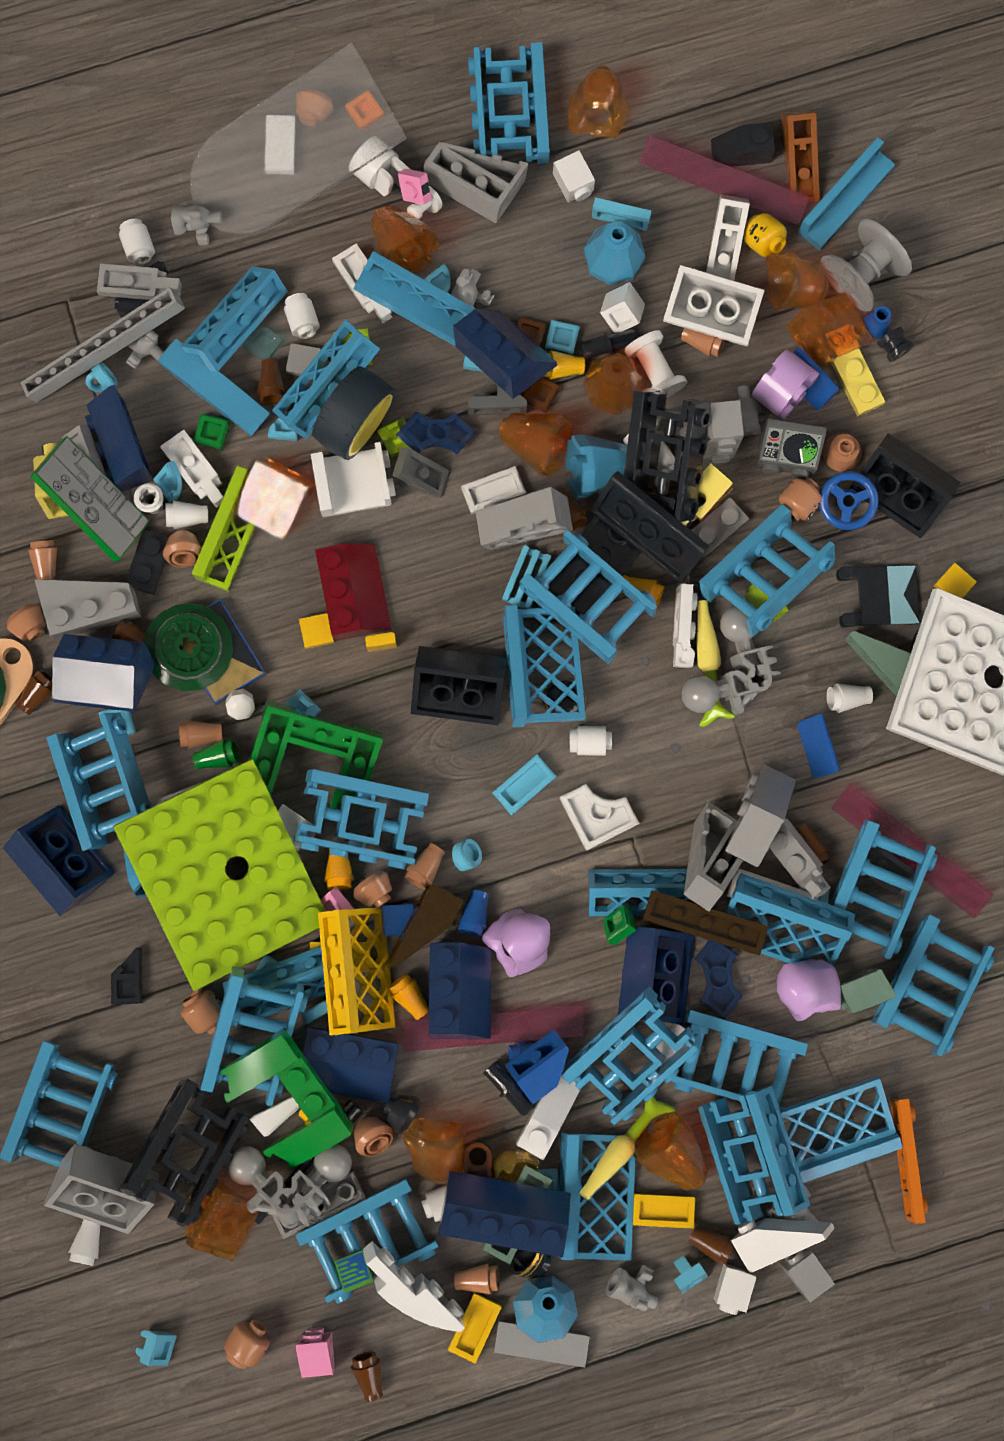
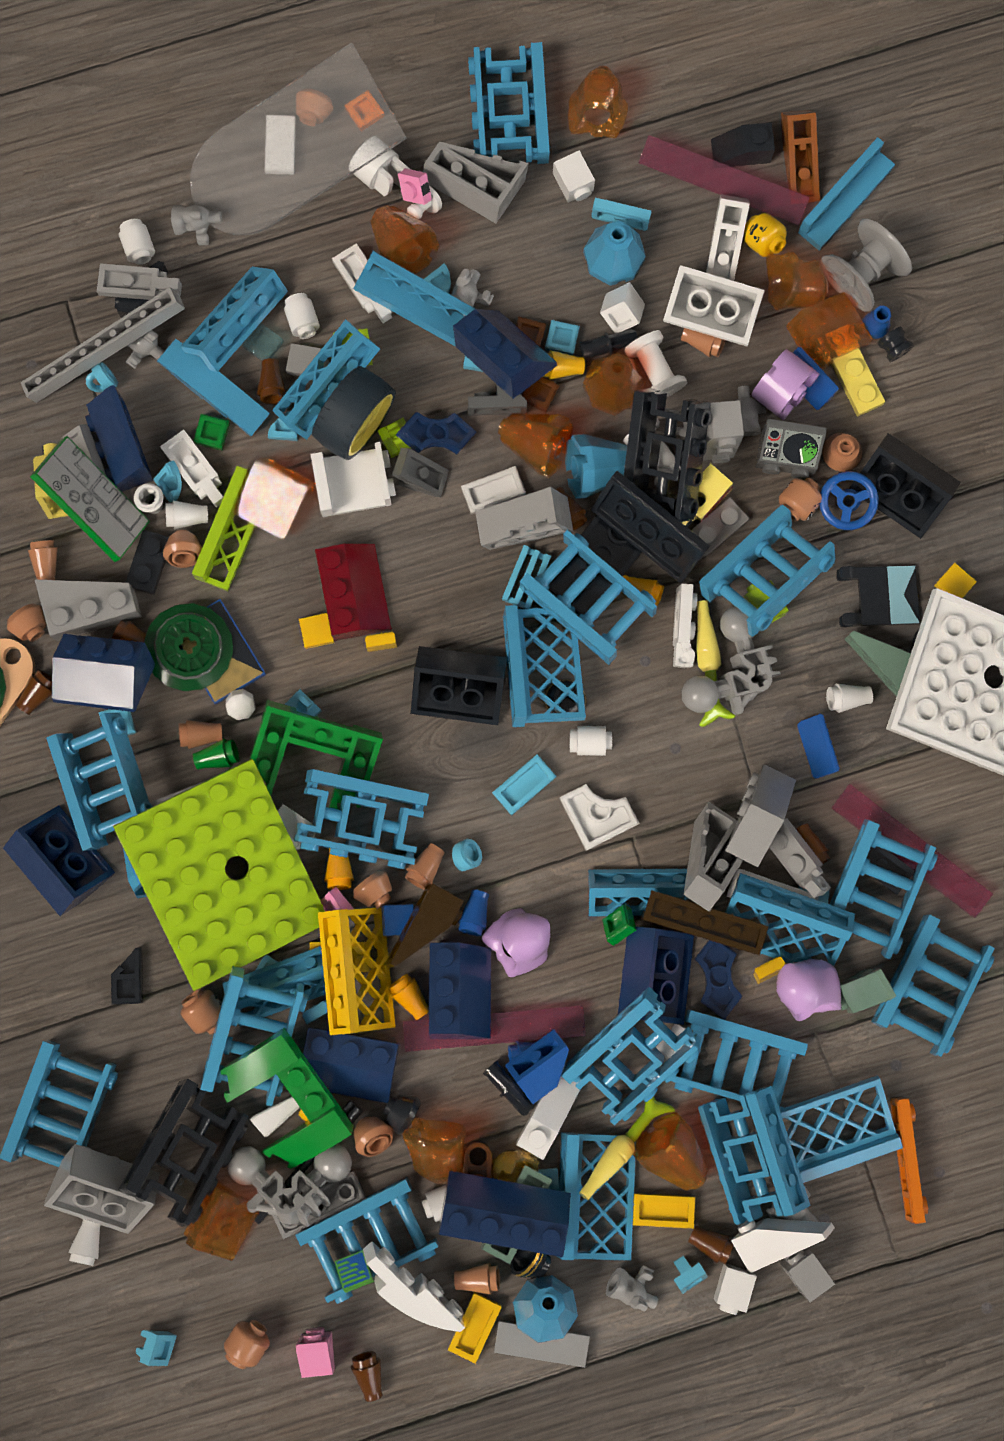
none -> yellow tile [753,957,785,984]

